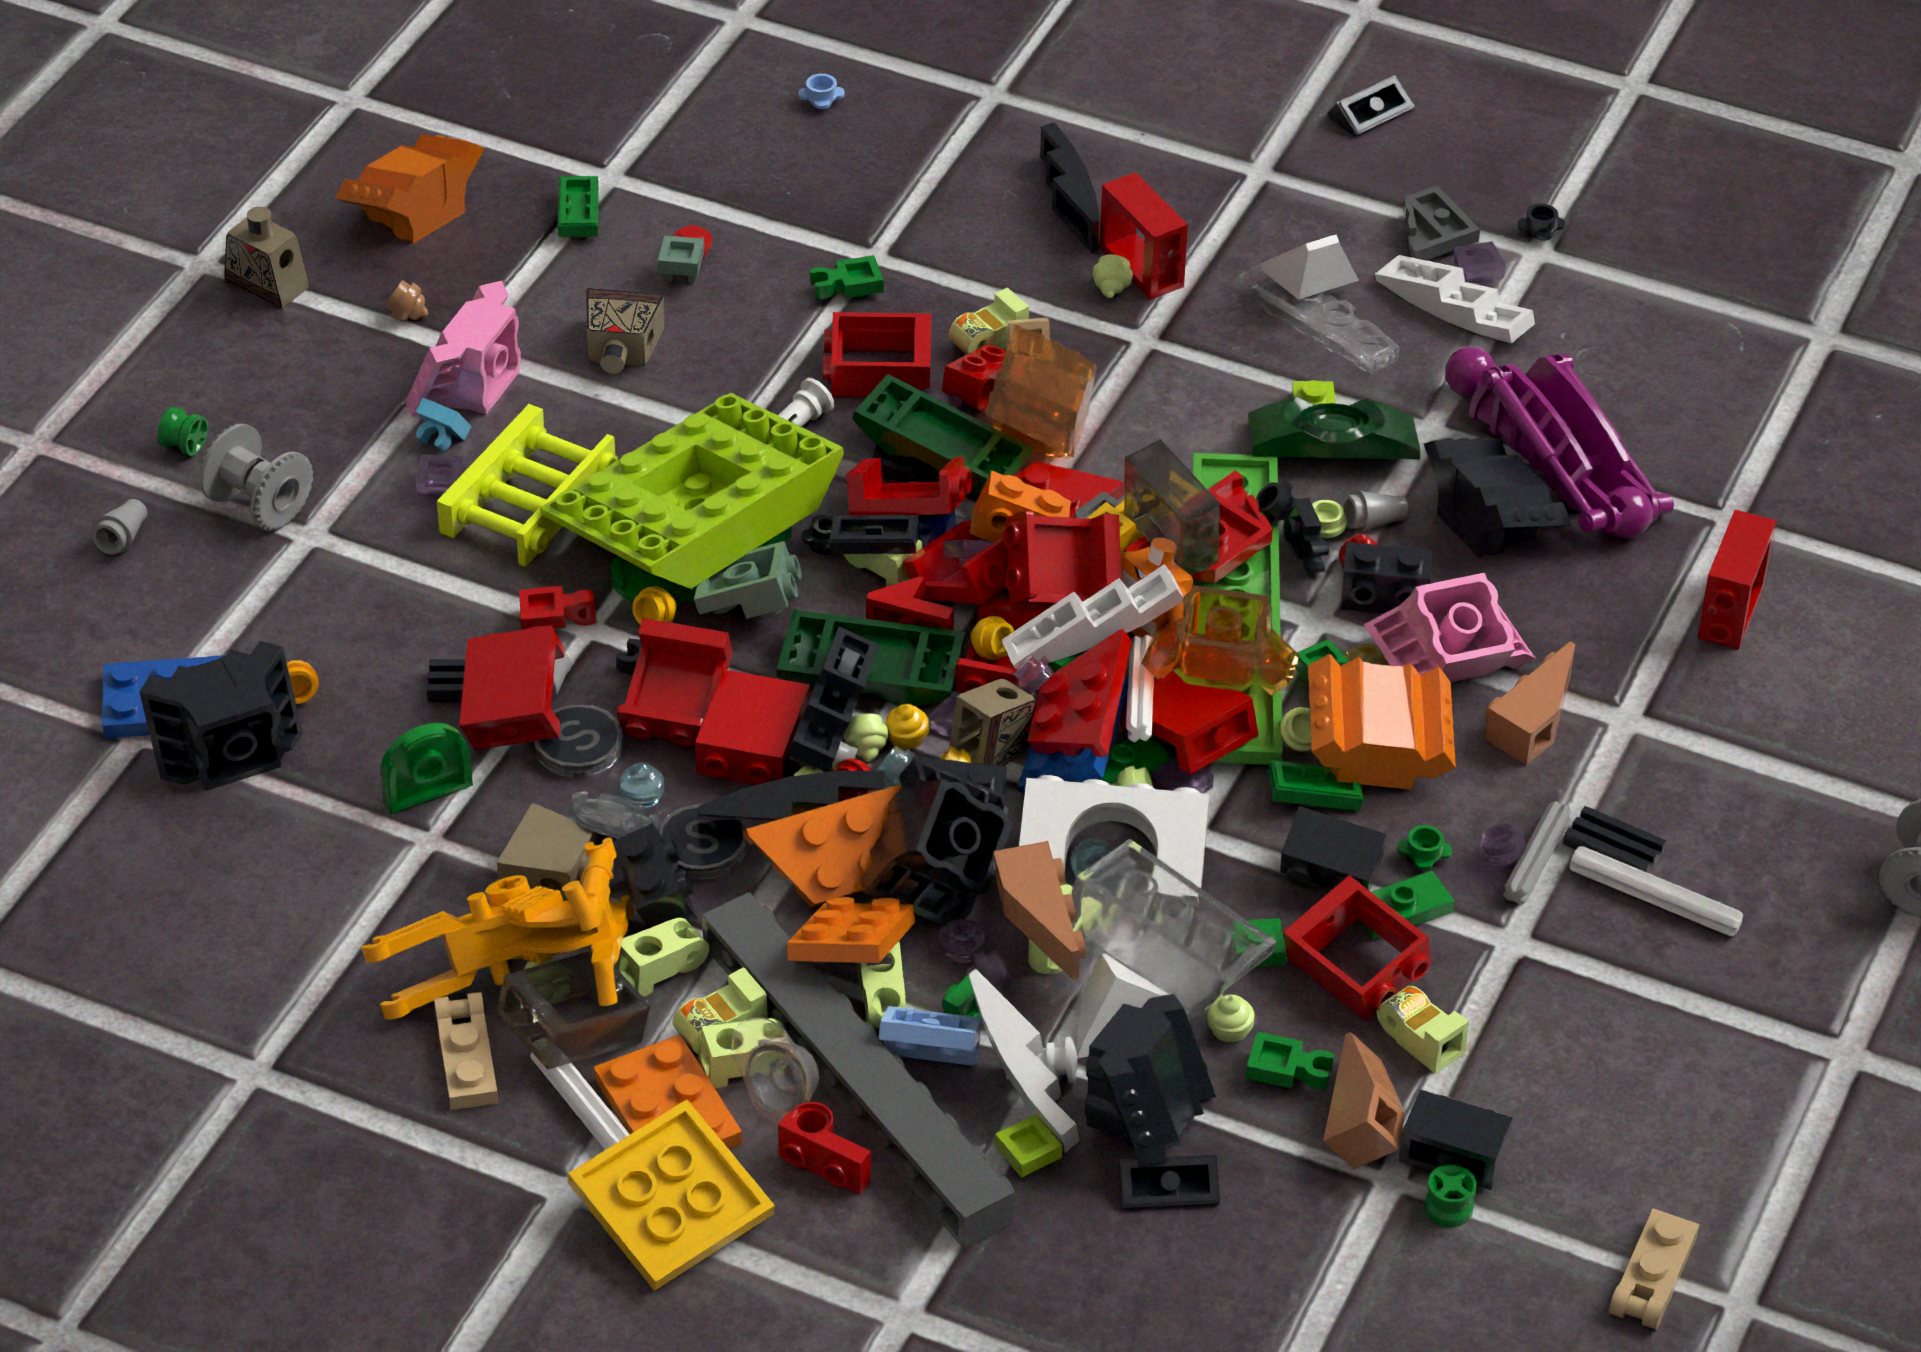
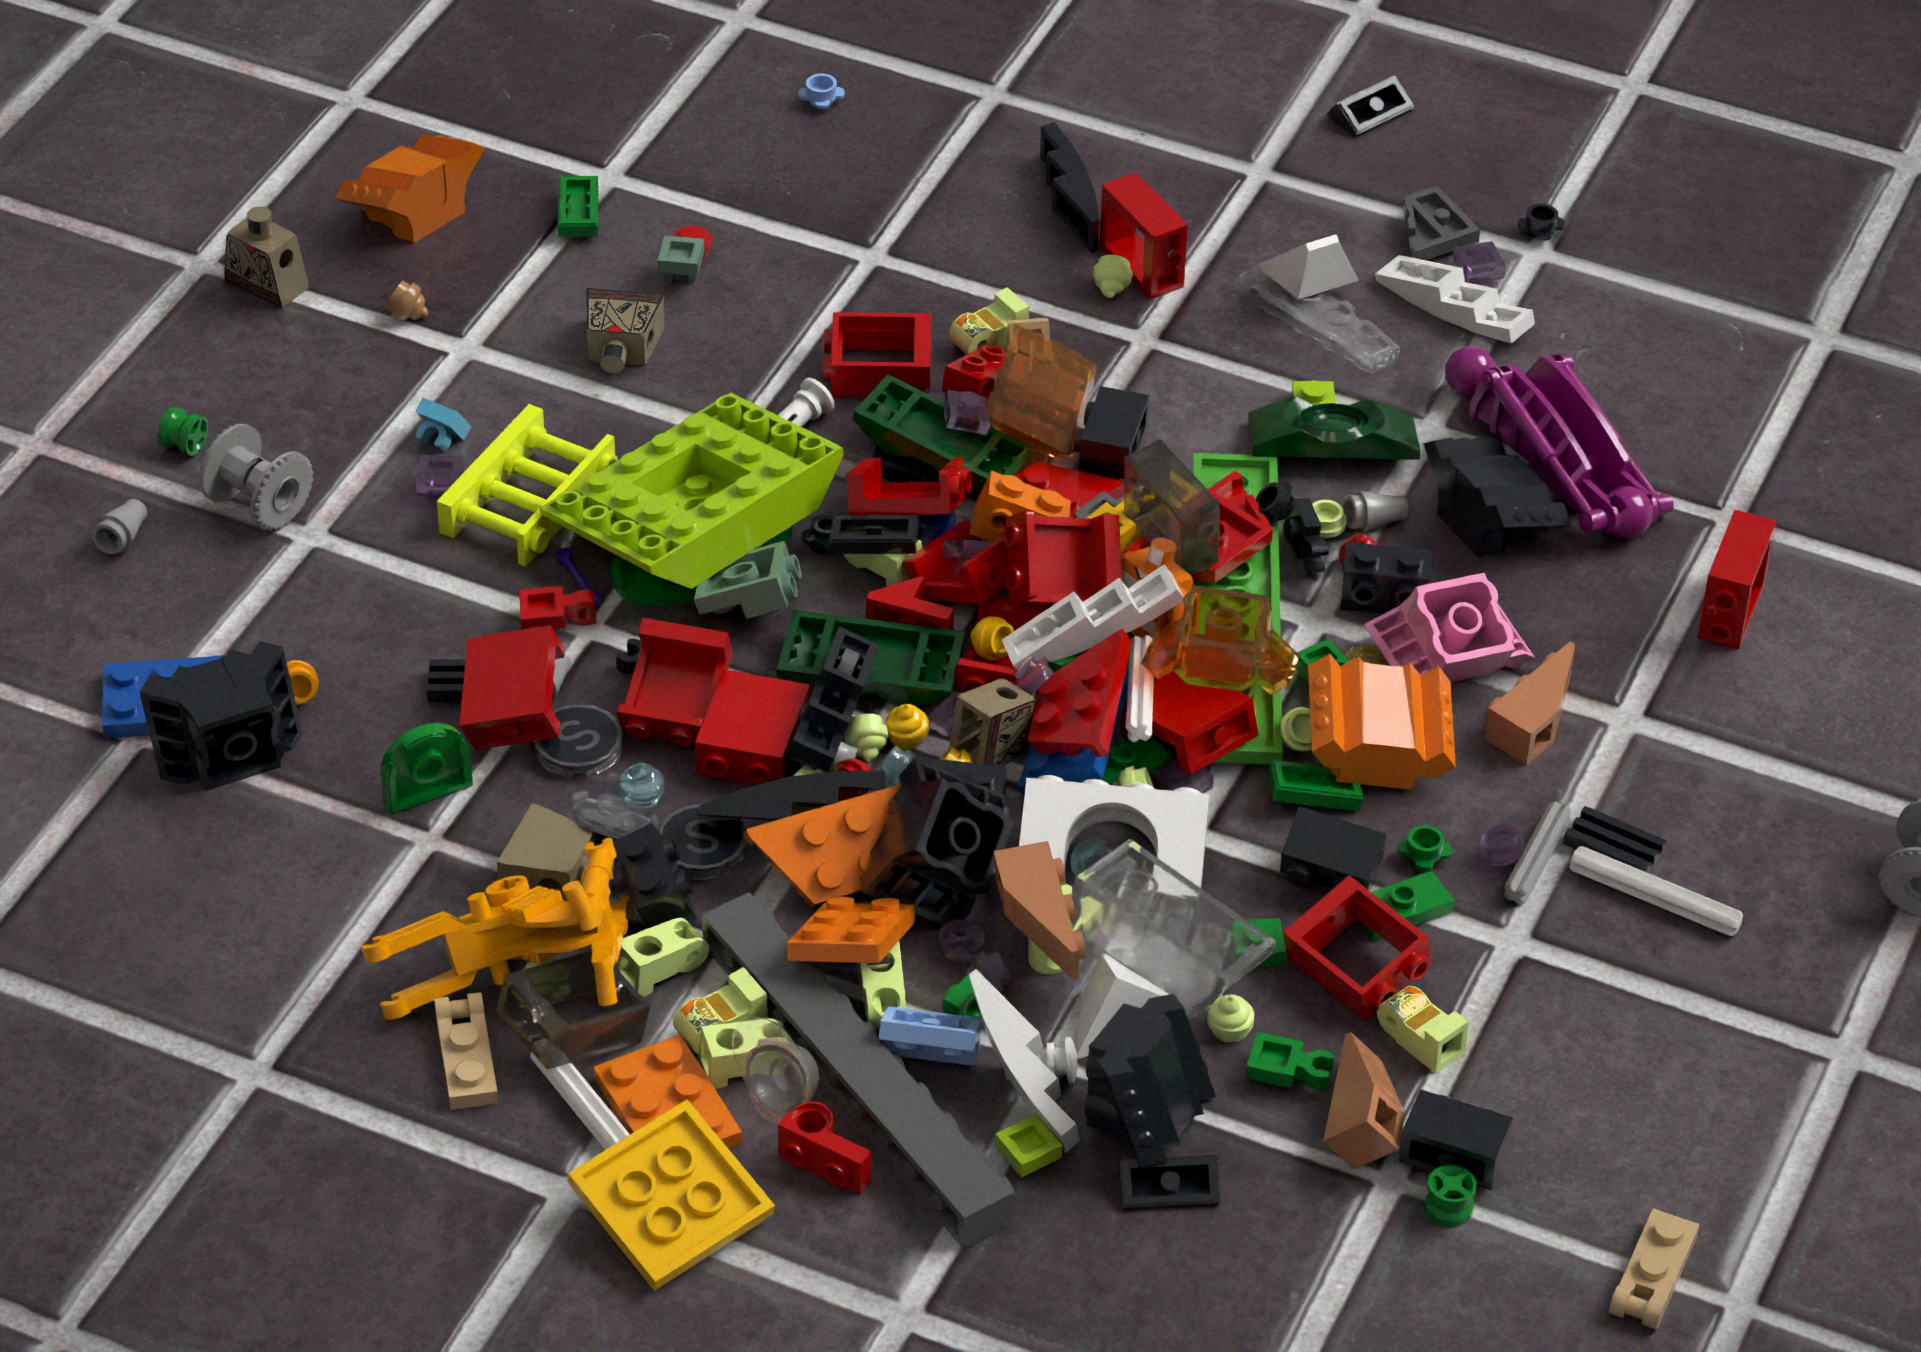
bright pink slope [405,281,521,417] -> none
yellow plate [632,586,676,625] -> none
green plate [810,255,884,299] -> none
none -> dark purple hinge [555,547,602,607]
none -> clear purple plate [943,390,991,435]
none -> black brick [1073,386,1149,480]

